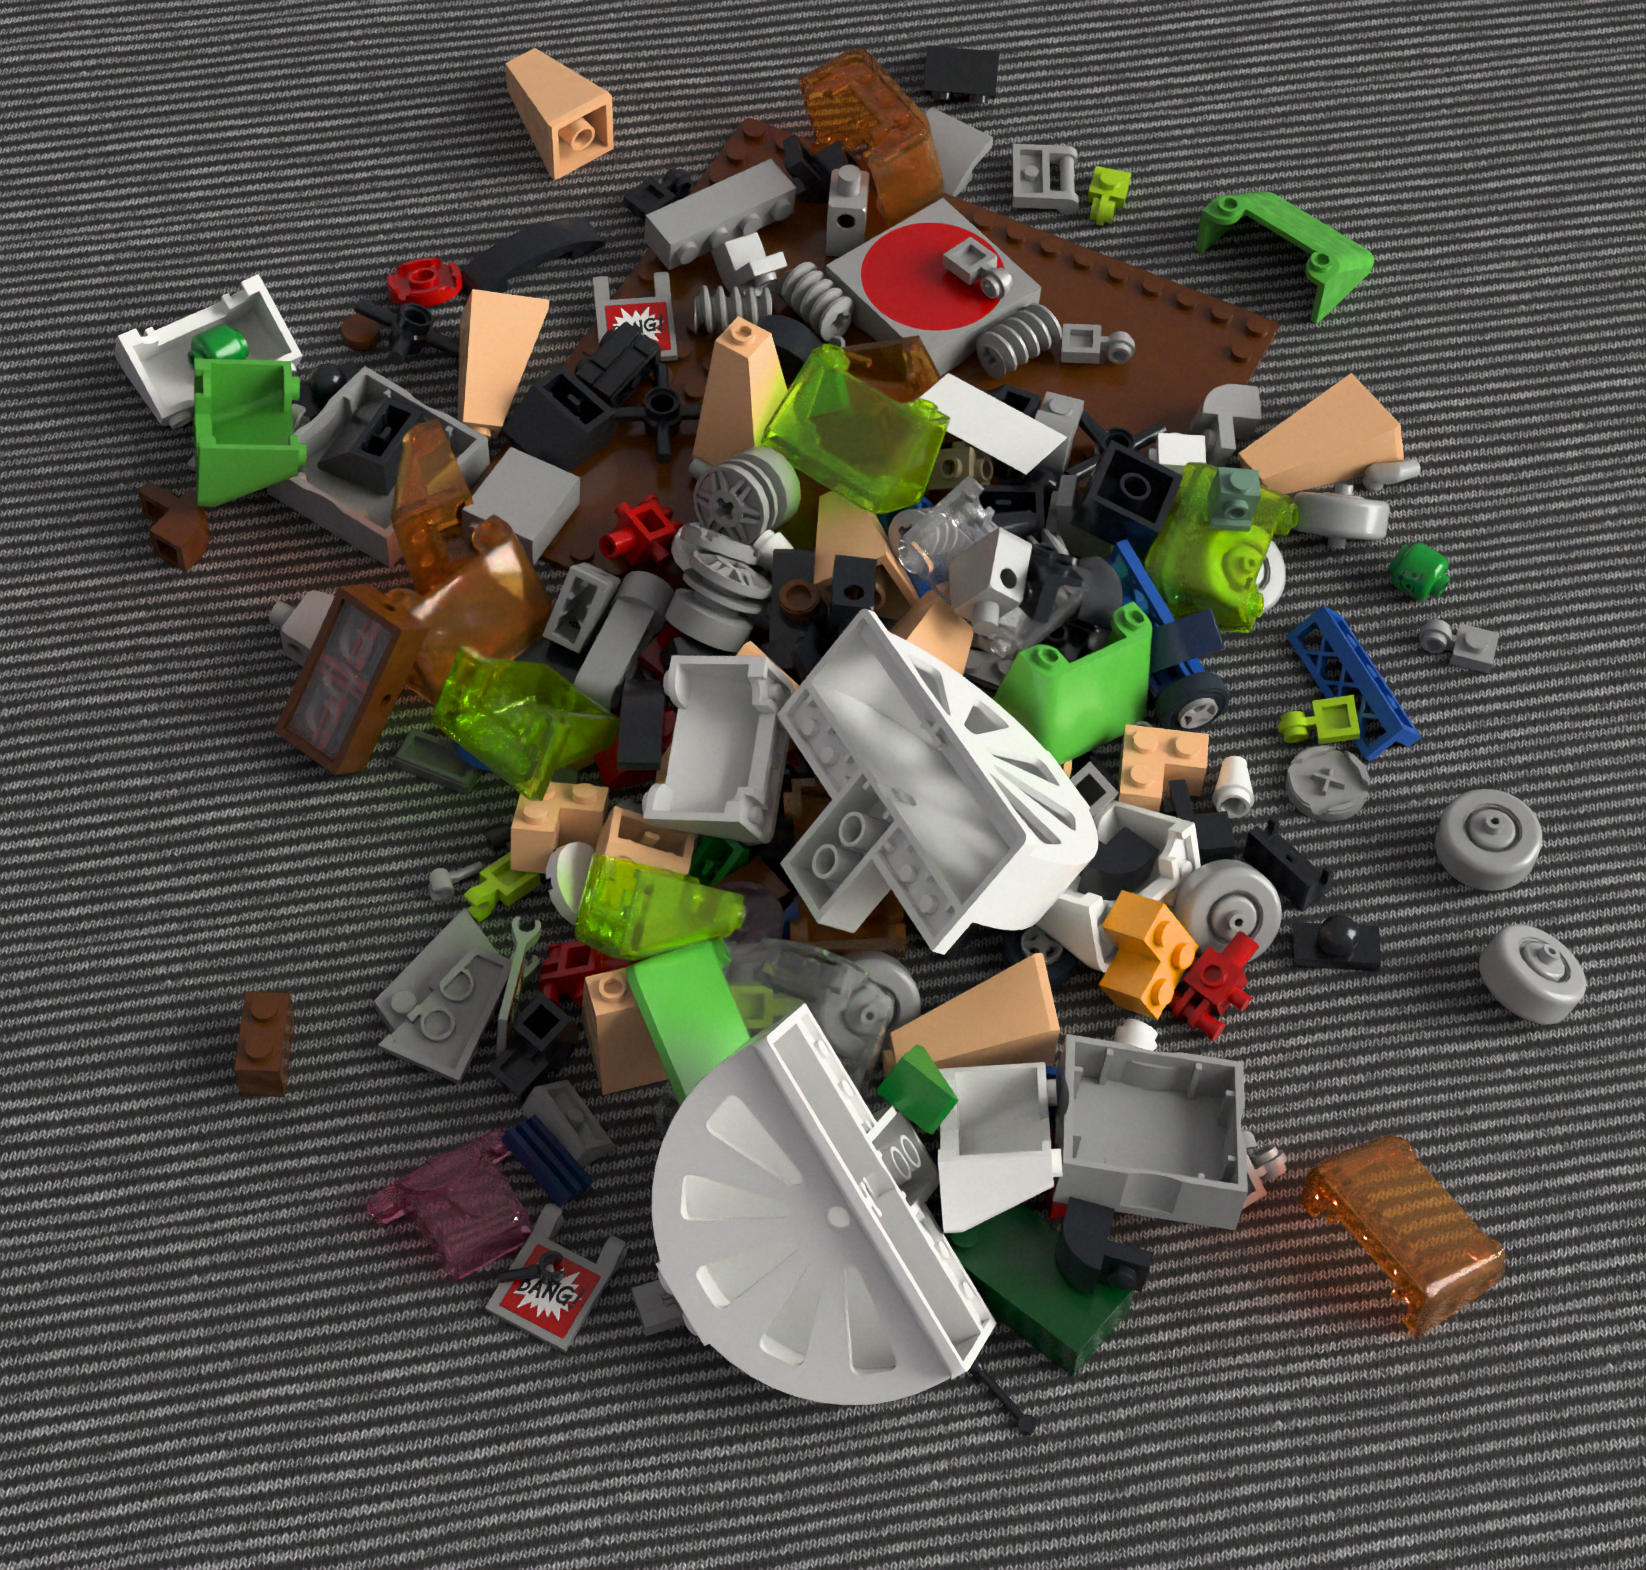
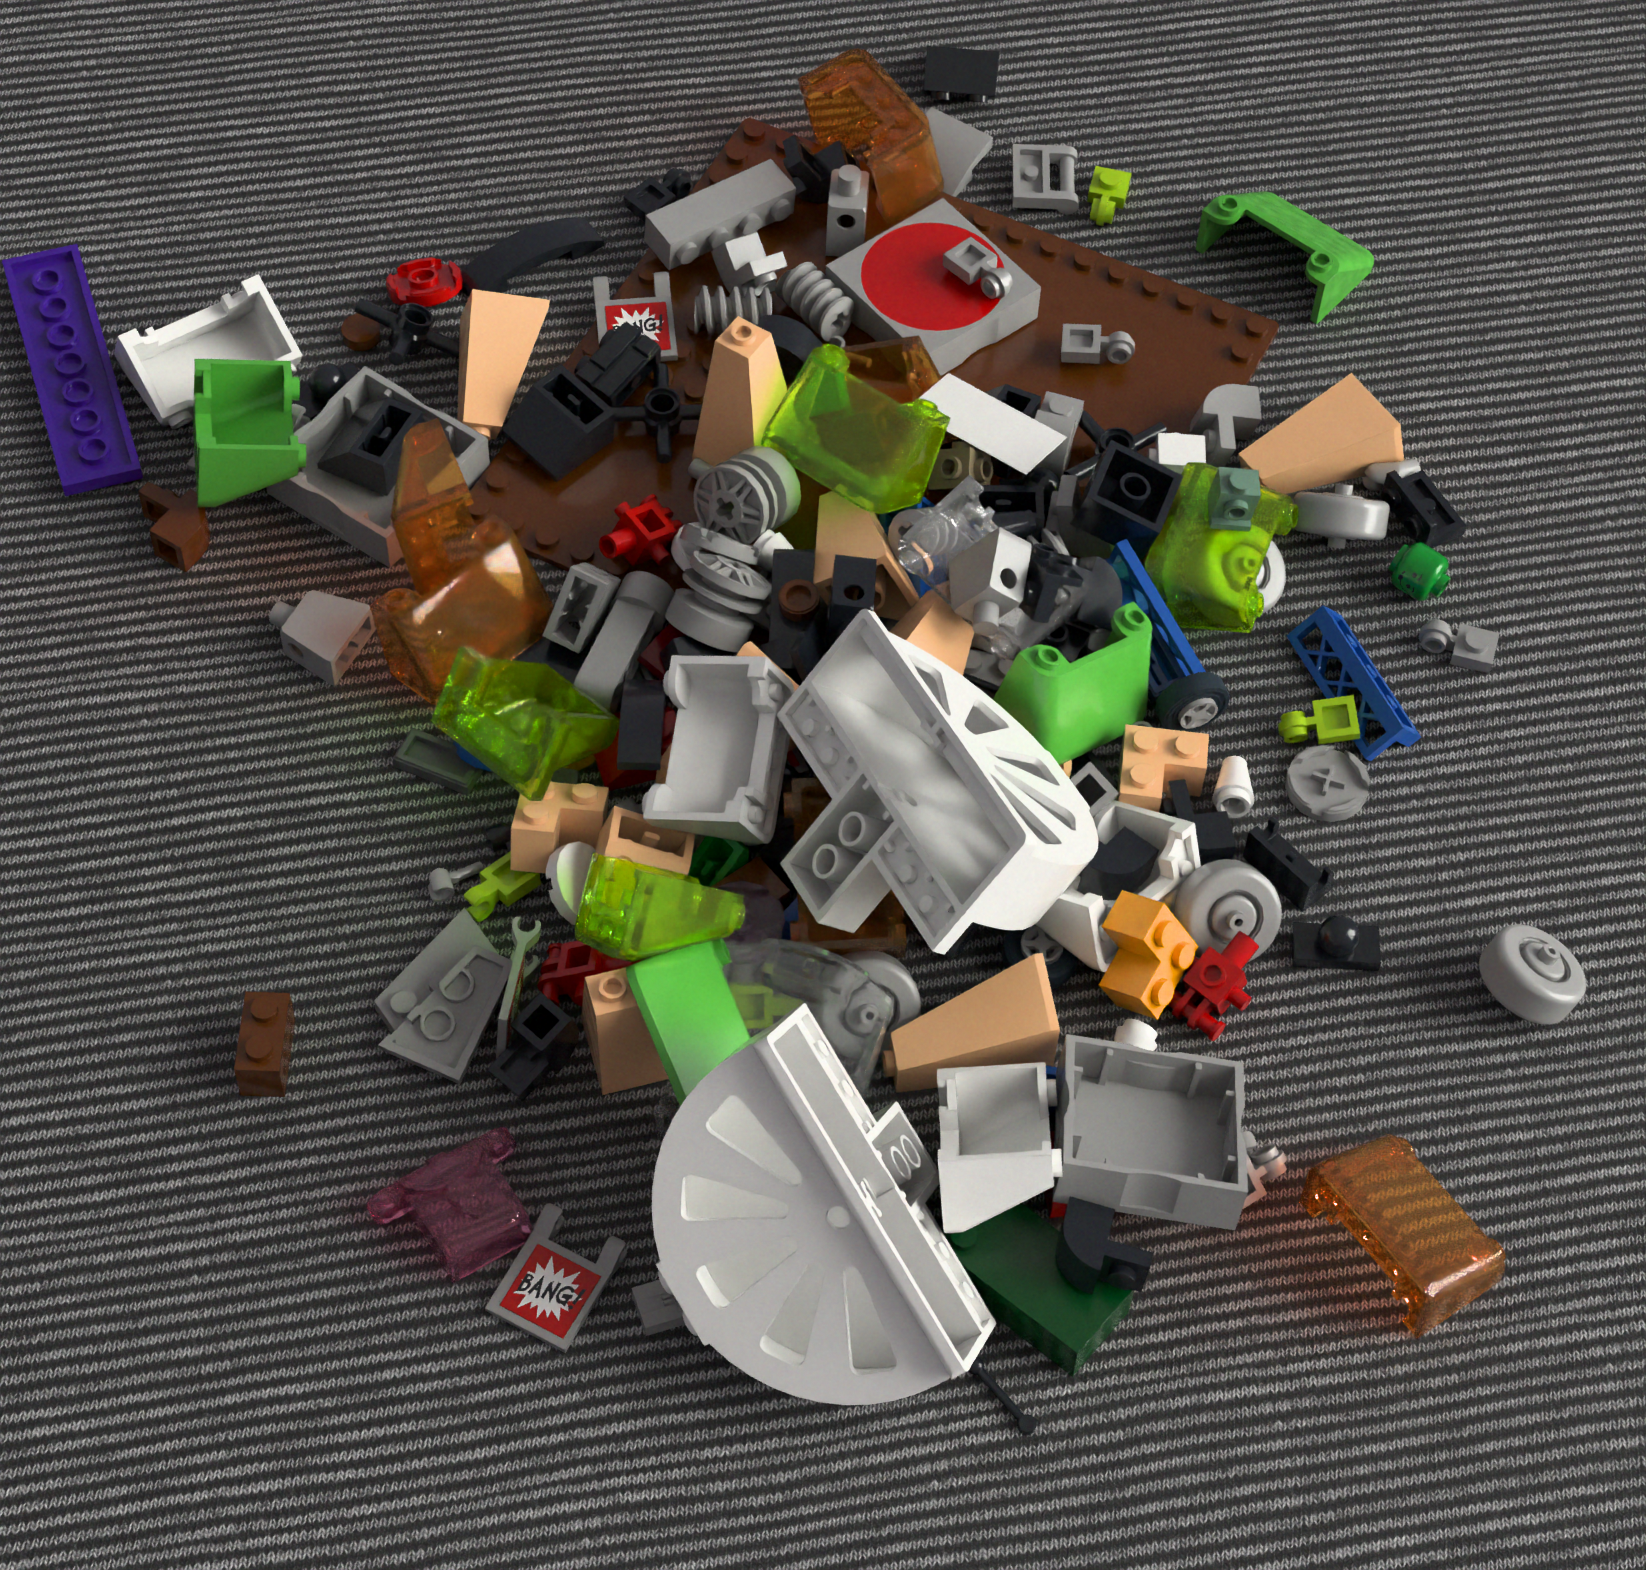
green head [188,324,249,370] -> none
brick [274,584,431,776] -> none
light grey brick [462,447,580,567] -> none
black hand [499,1251,564,1286] -> none
dark blue tile [500,1114,594,1207] -> none
light nougat slope [505,48,614,181] -> none
light grey slope [522,1080,615,1167] -> none
green slope [875,1044,959,1135] -> none
light grey piece [976,303,1062,380] -> none
dark blue slope [1149,608,1225,674] -> none
light grey wheel [1435,789,1542,891] -> none
none -> dark purple plate [2,244,143,496]
none -> black bracket [1381,470,1466,548]

